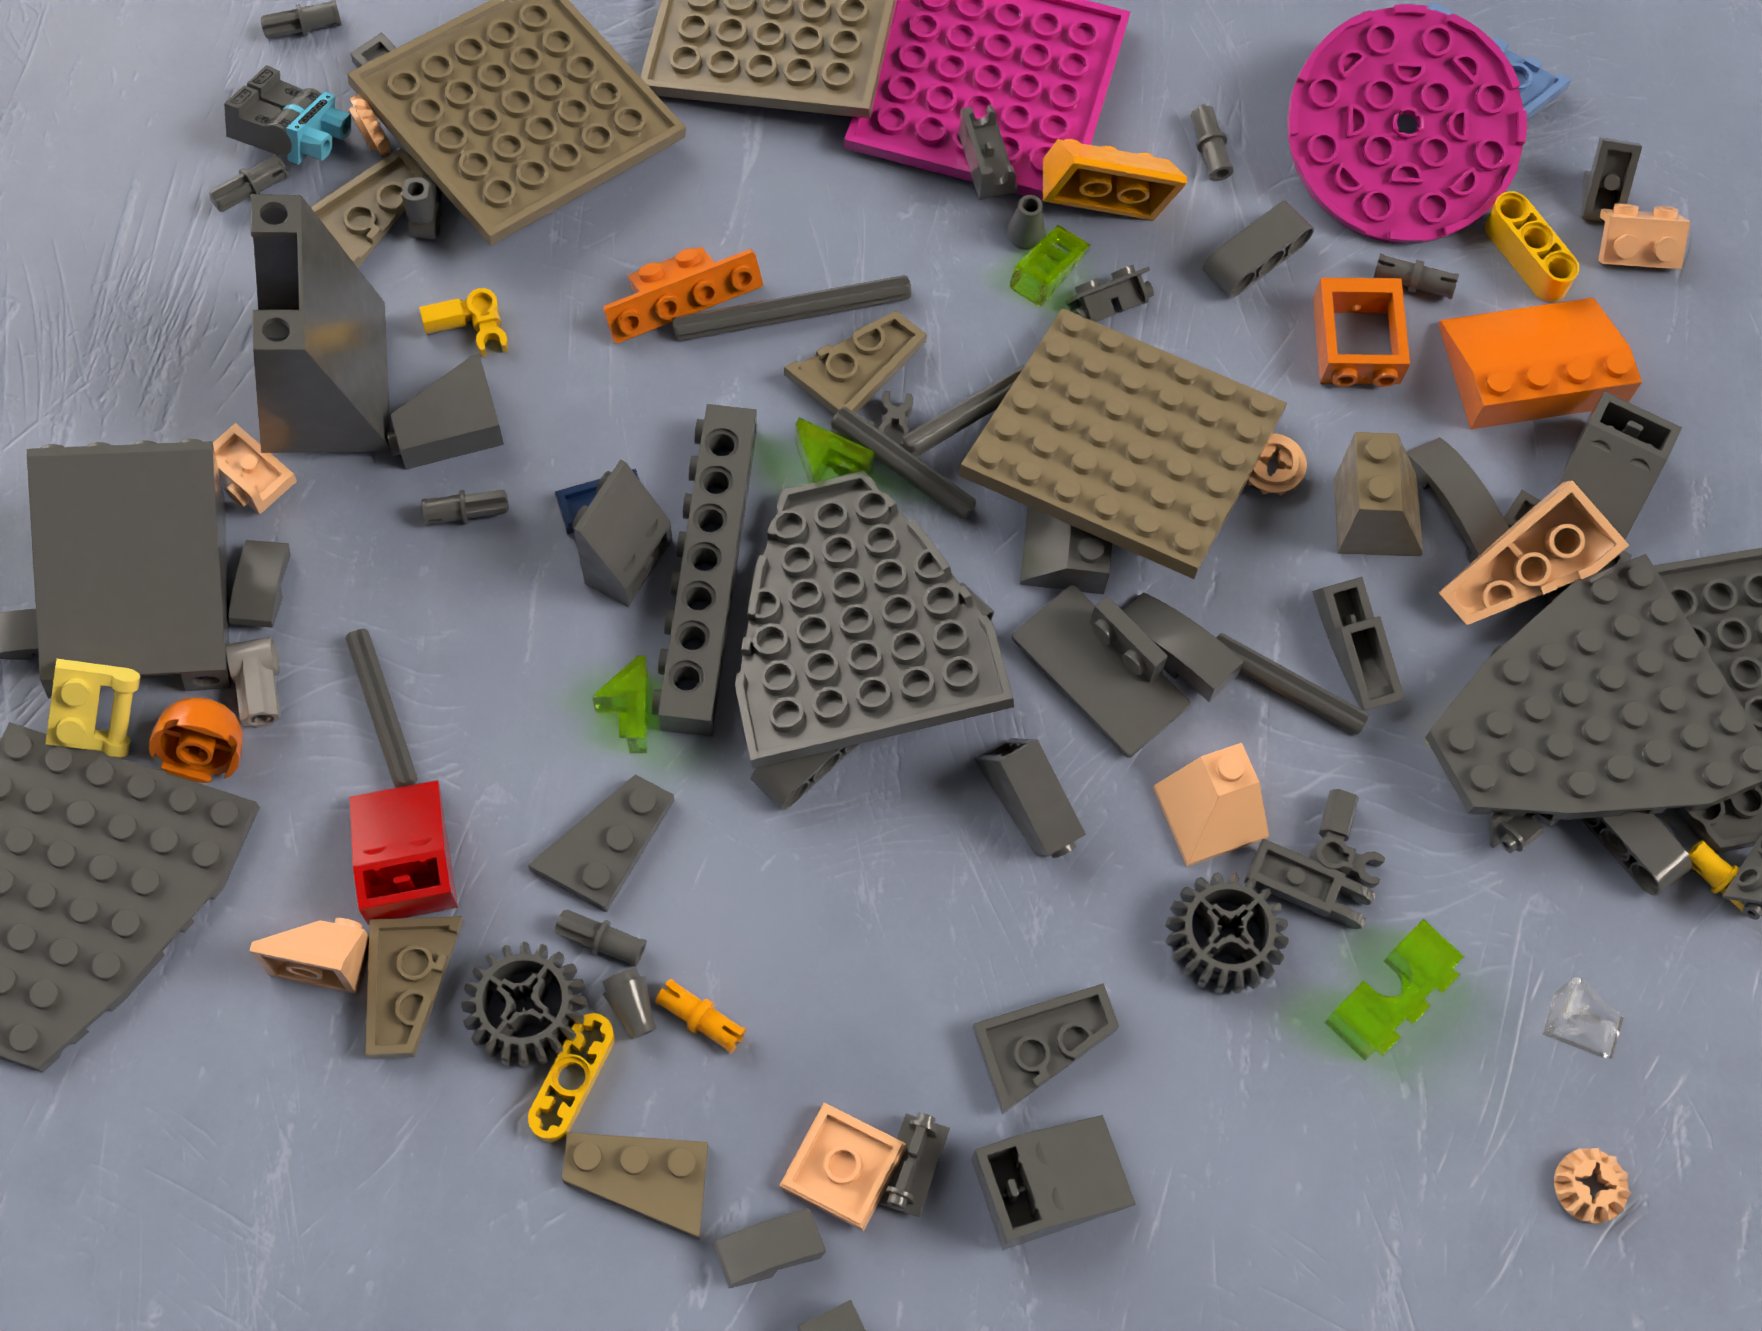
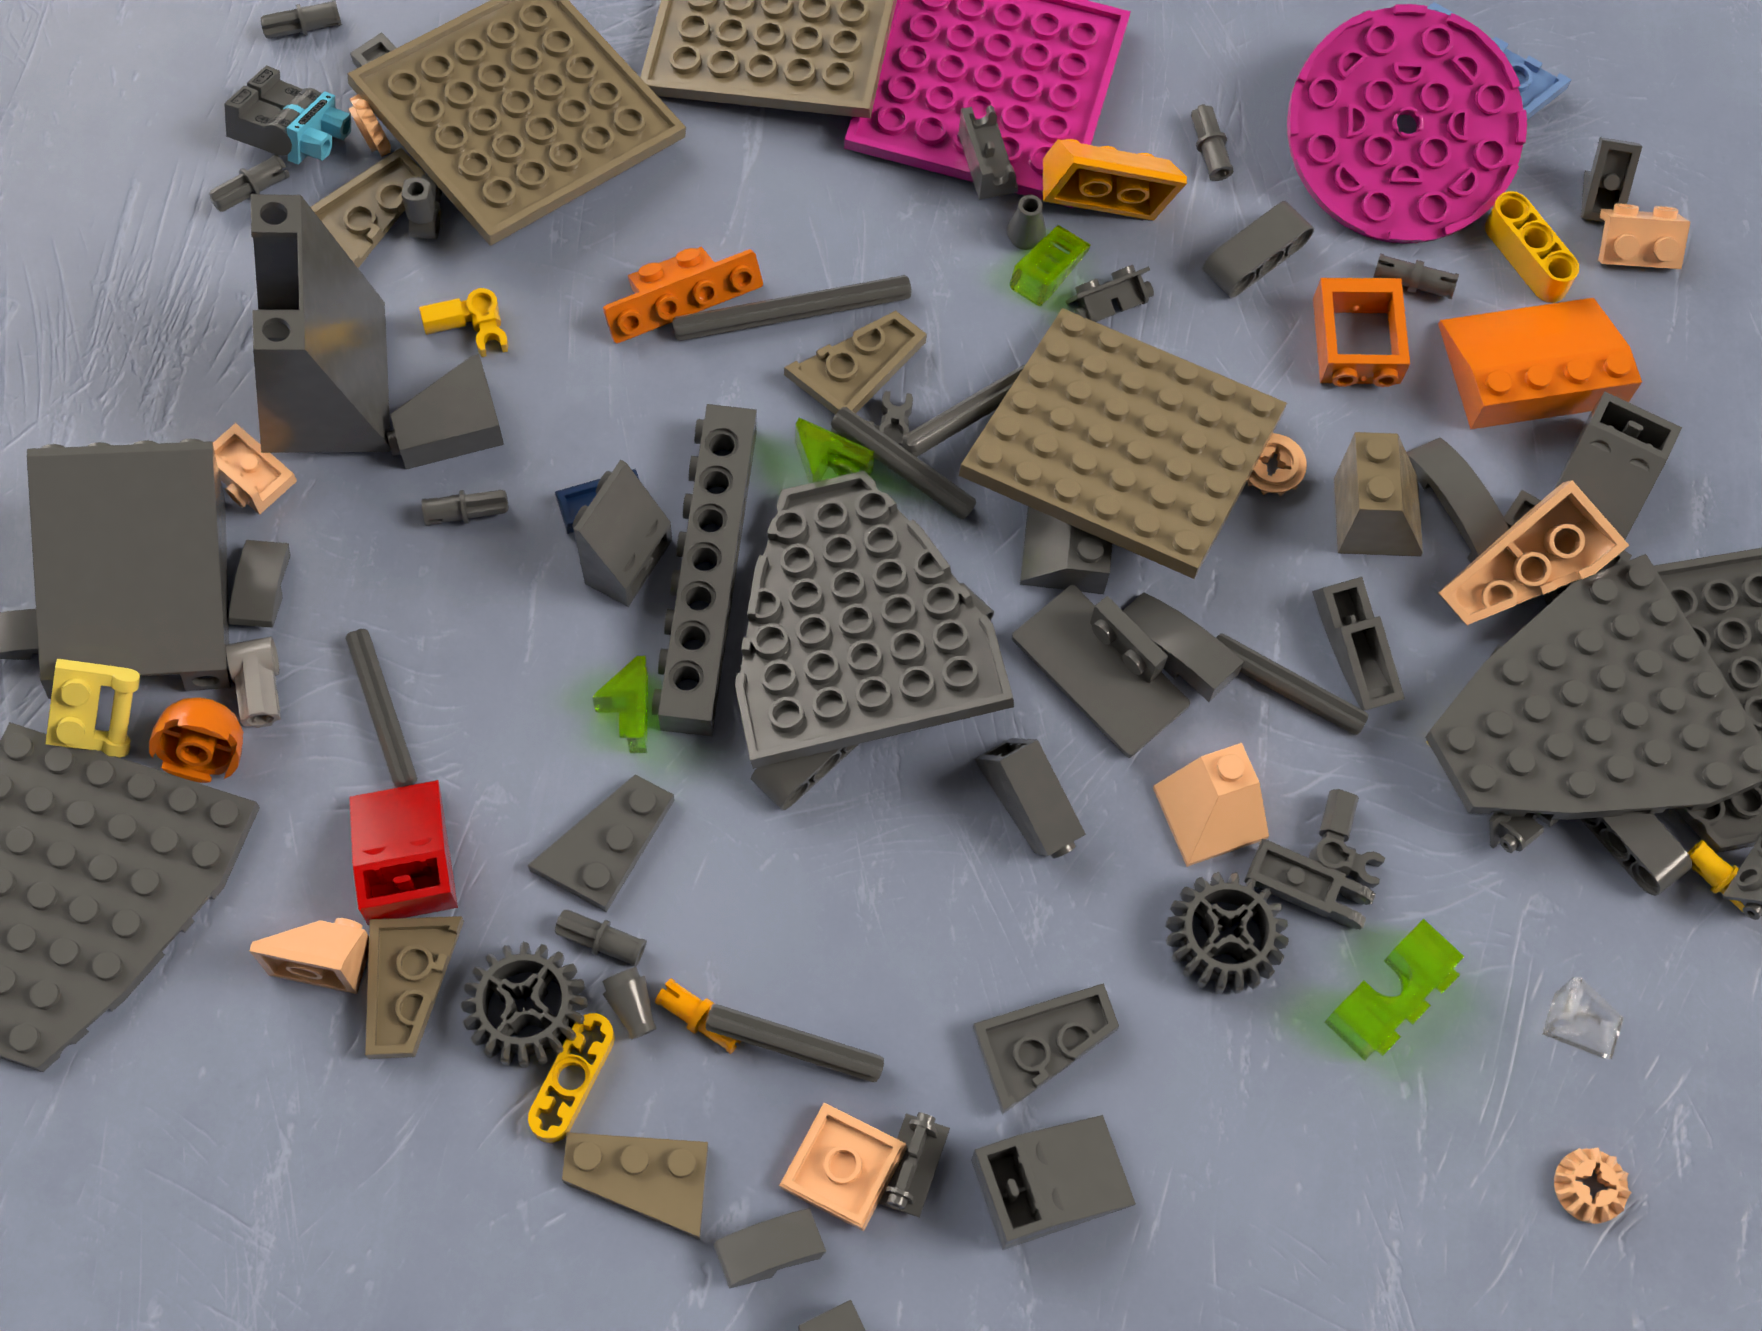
none -> dark grey axle [705,1004,884,1082]

